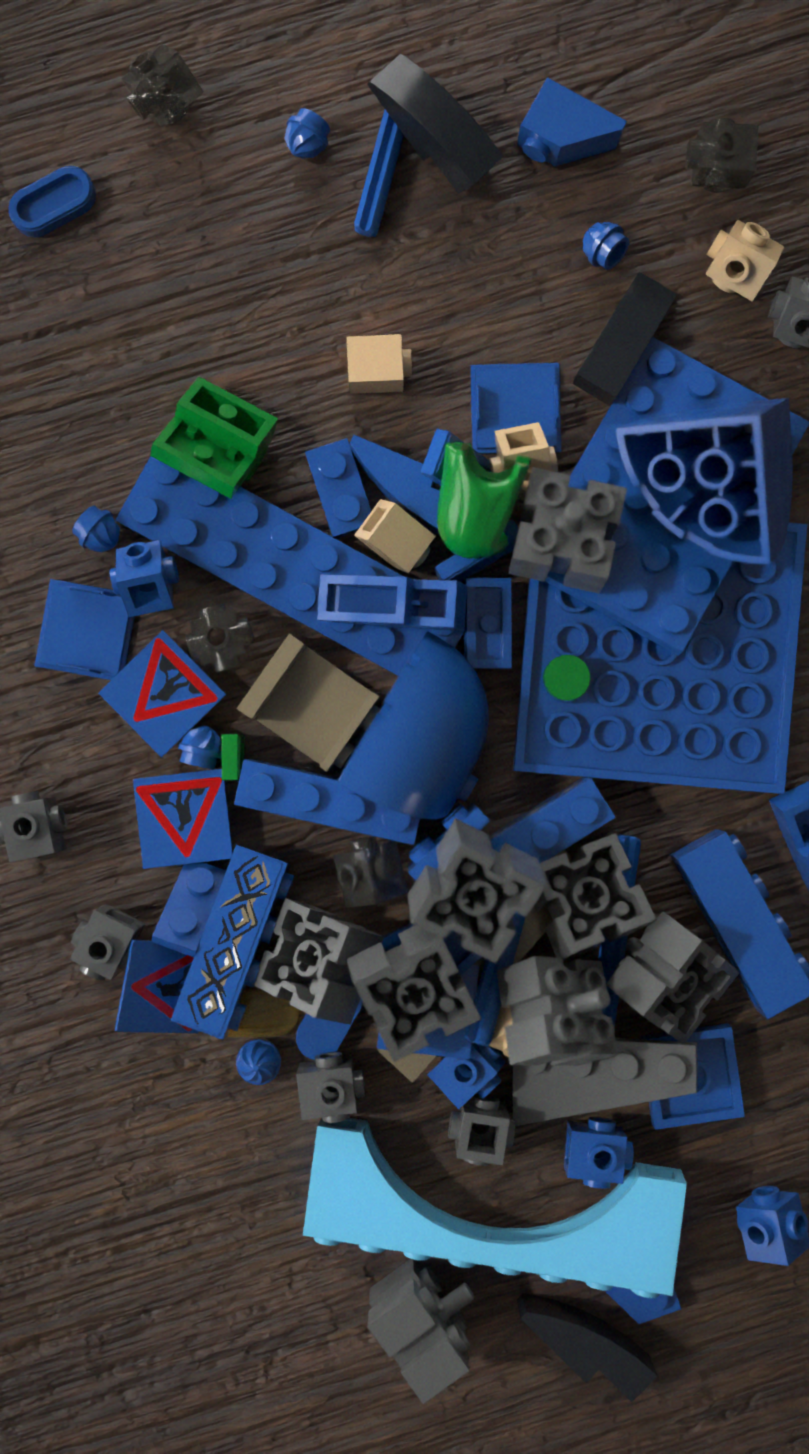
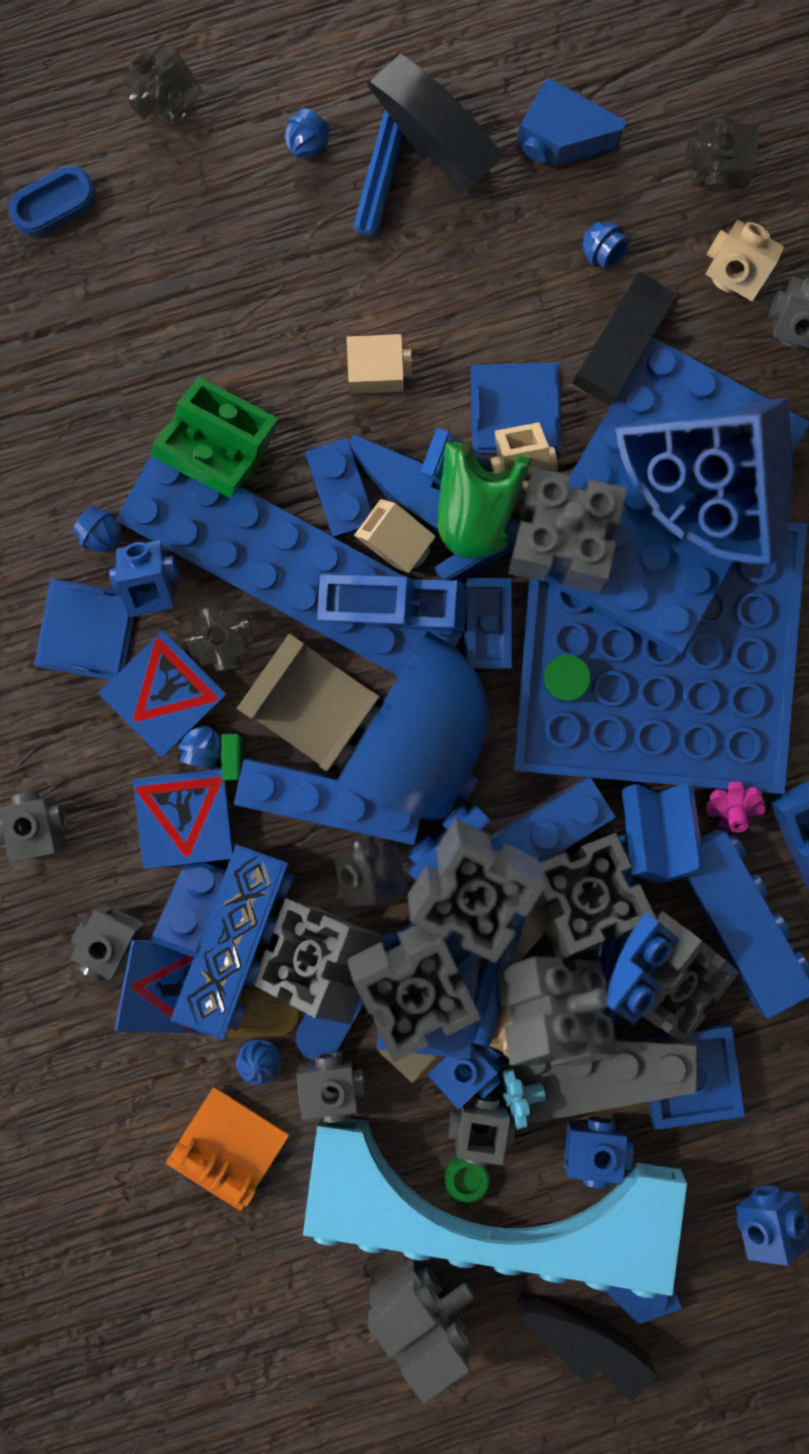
none -> orange hinge [166,1086,289,1211]
none -> green tile [445,1156,490,1203]
none -> medium azure plant [502,1068,546,1130]
none -> blue slope [607,912,679,1025]
none -> blue panel [621,783,704,885]
none -> dark pink plant [706,781,765,833]

